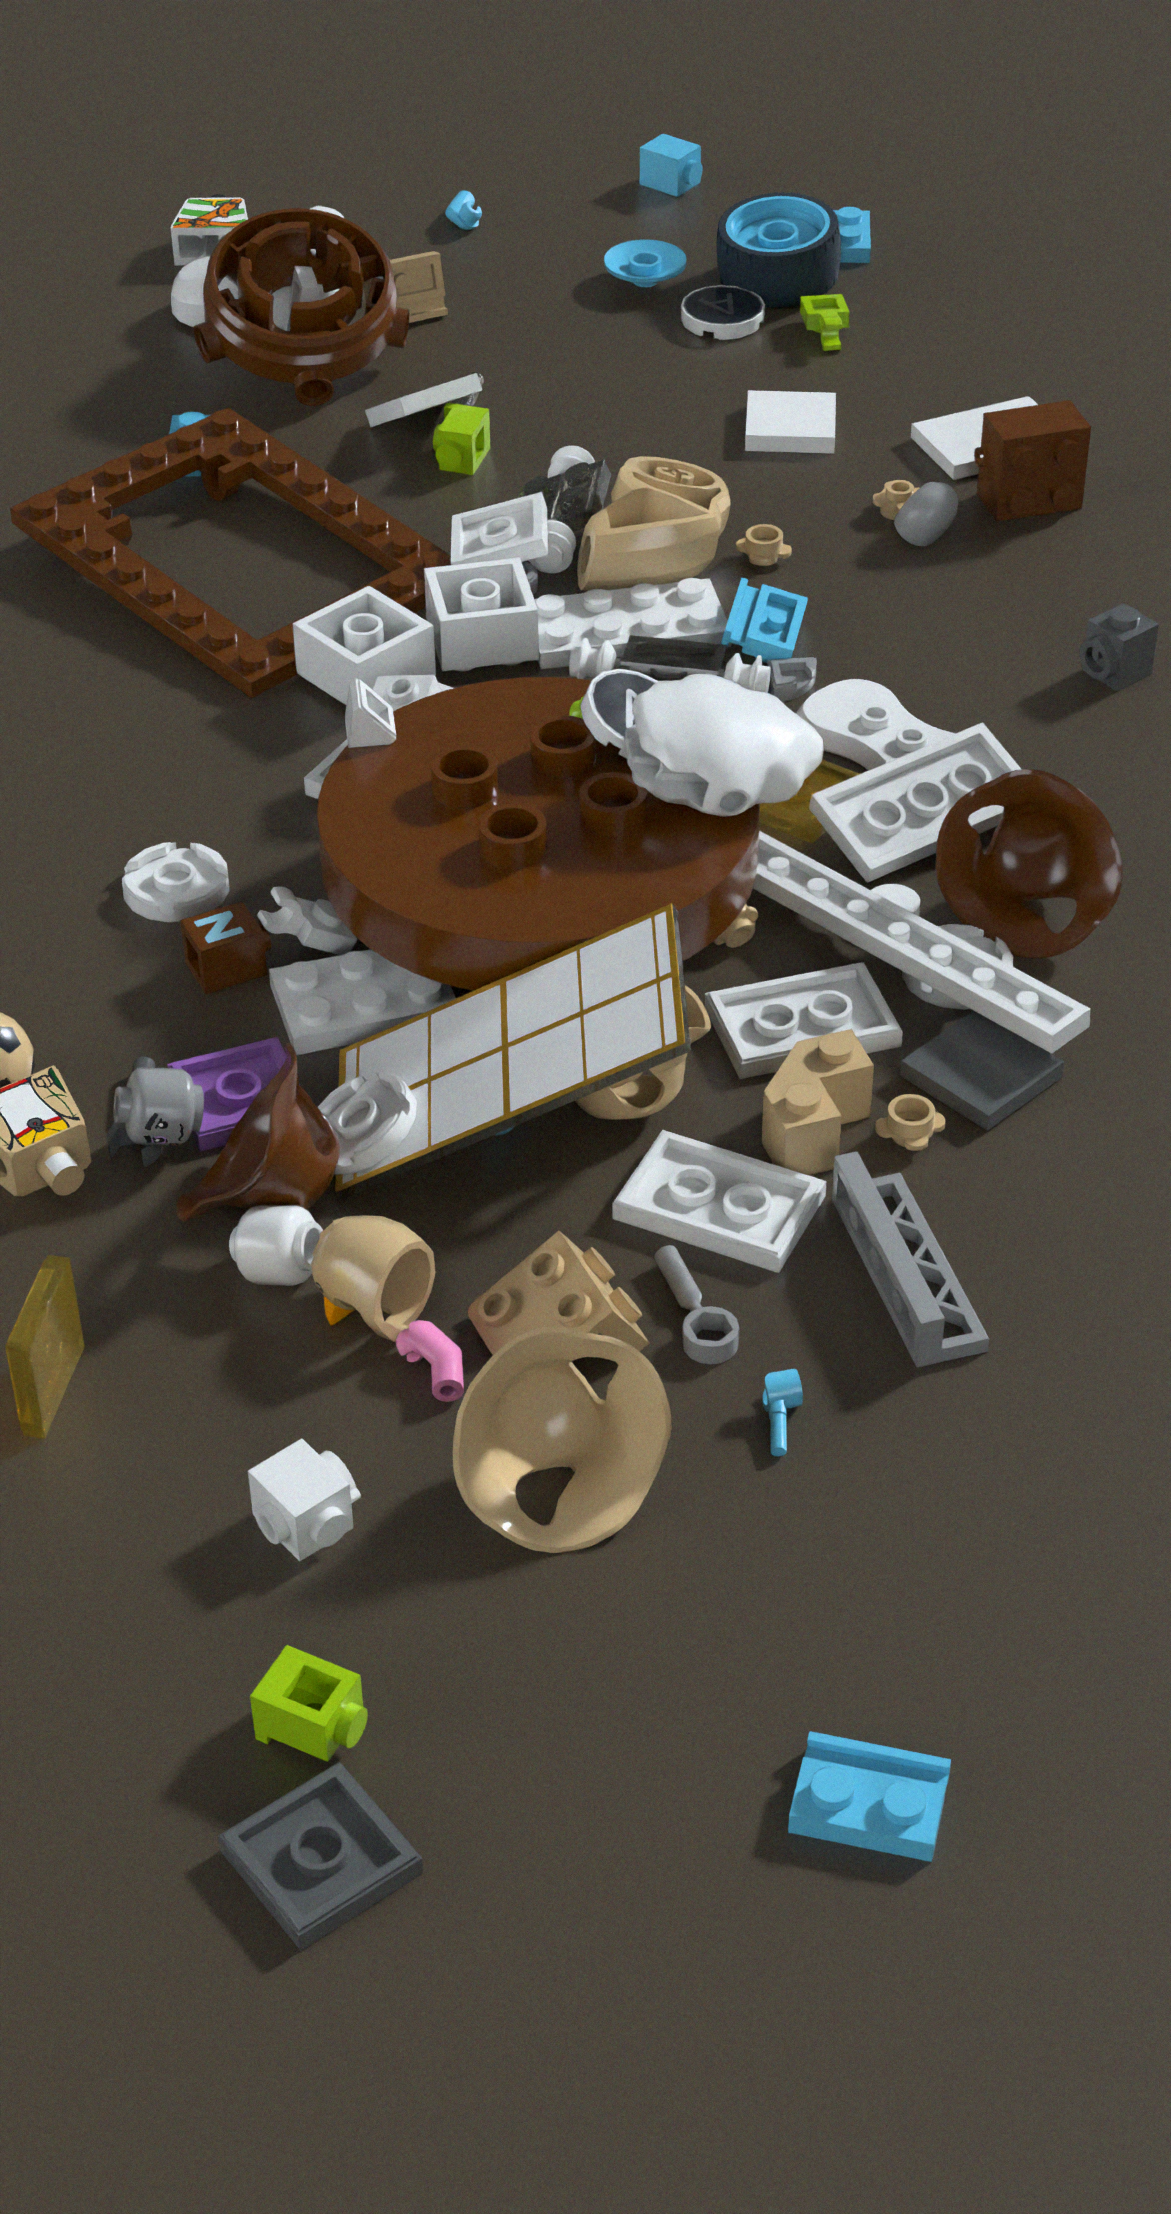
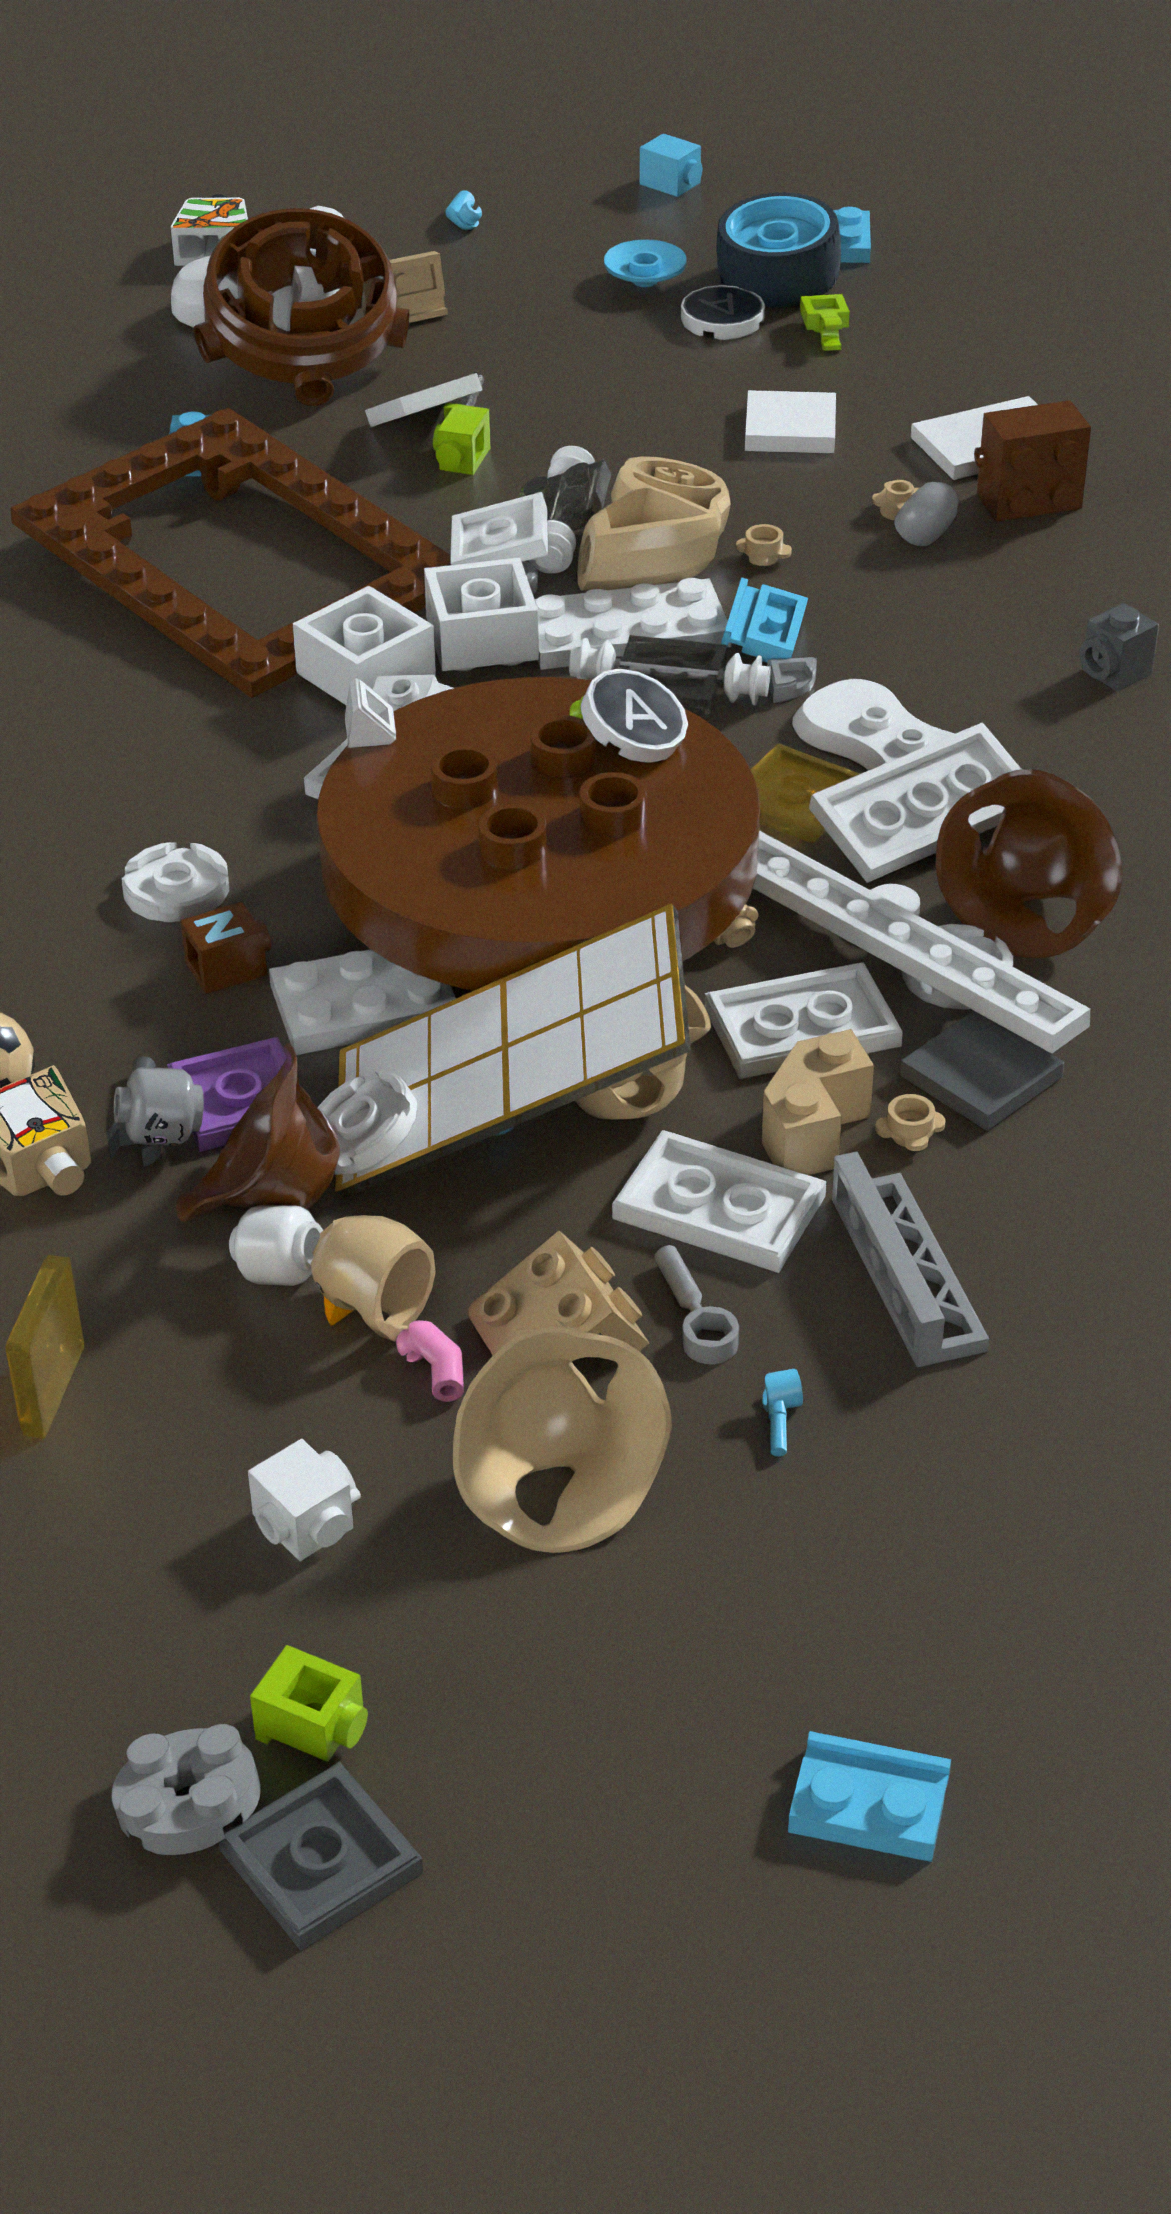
white plate [257,886,357,955] -> none
white piece [625,673,824,817] -> none
none -> light grey plate [112,1724,261,1855]

